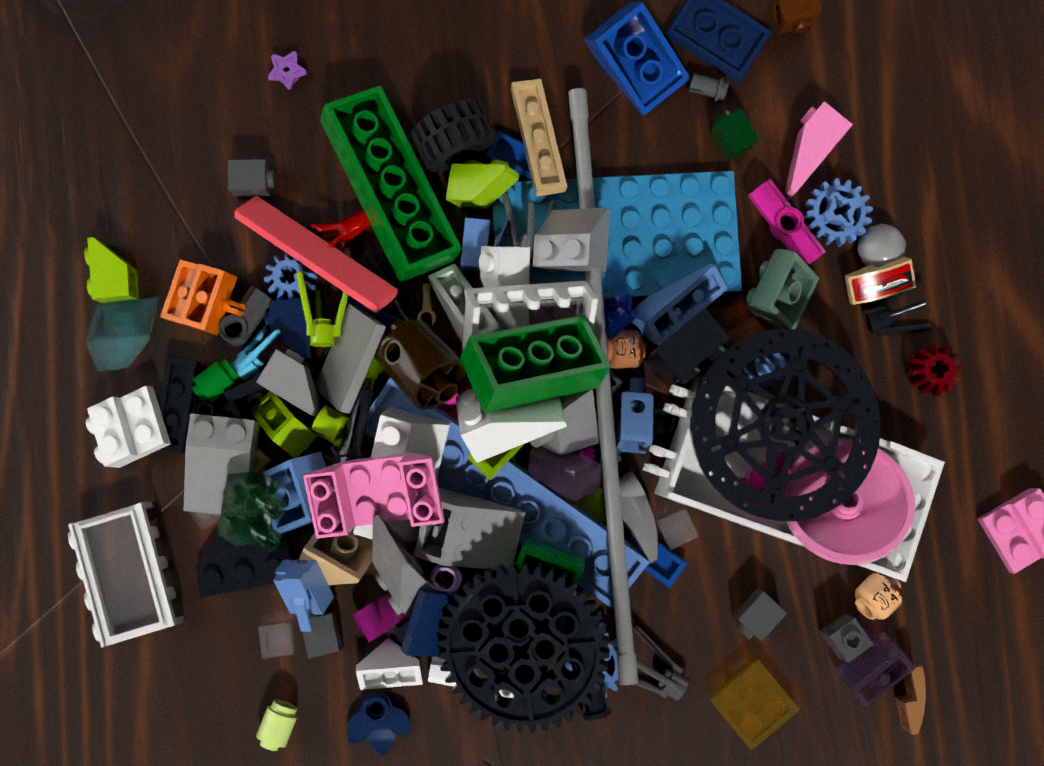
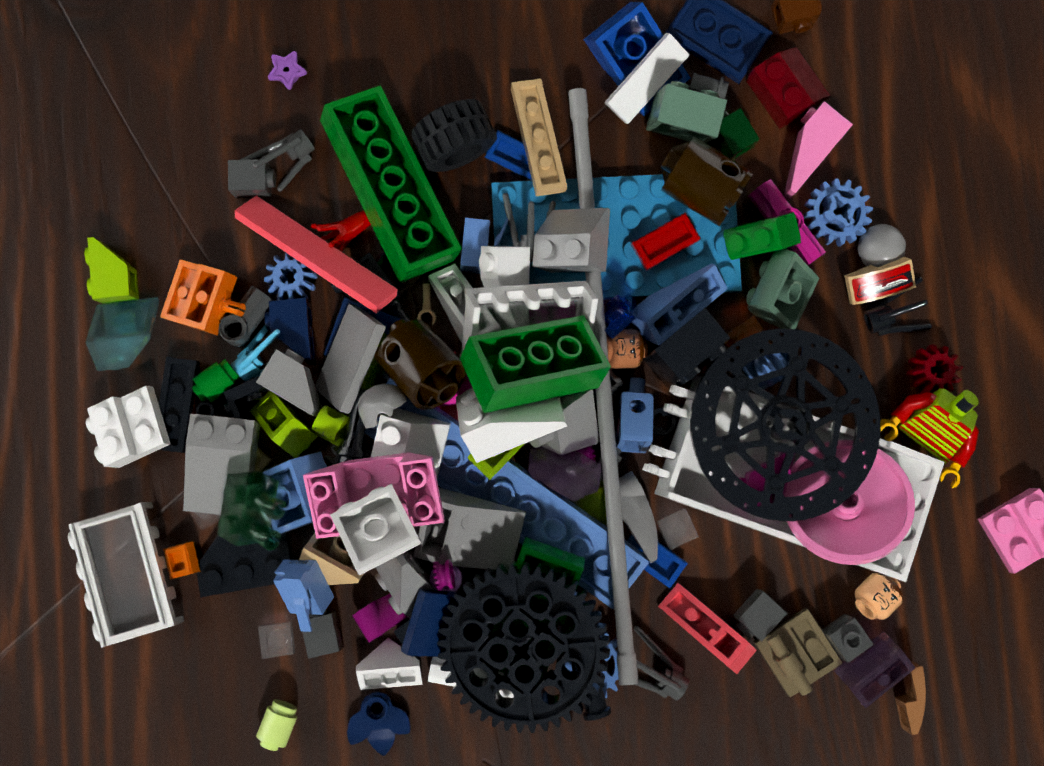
lime plant [296,271,349,347] -> none
lime slope [446,160,519,209] -> none
clear yellow plate [709,658,800,751] -> none
none -> orange tile [163,541,201,579]
none -> dark grey plant [240,129,315,192]
none -> white plate [330,484,422,576]
none -> light grey hair [357,384,407,429]
none -> magenta bush [433,559,455,591]
none -> white tile [604,33,689,124]
none -> red tile [631,213,701,271]
none -> sand green brick [646,81,727,143]
none -> coral slope [658,583,757,674]
none -> dark brown cylinder [660,136,753,226]
none -> green brick [723,212,801,260]
none -> dark red slope [746,47,830,129]
none -> dark tan plate [753,608,842,698]
none -> torso [880,388,979,488]

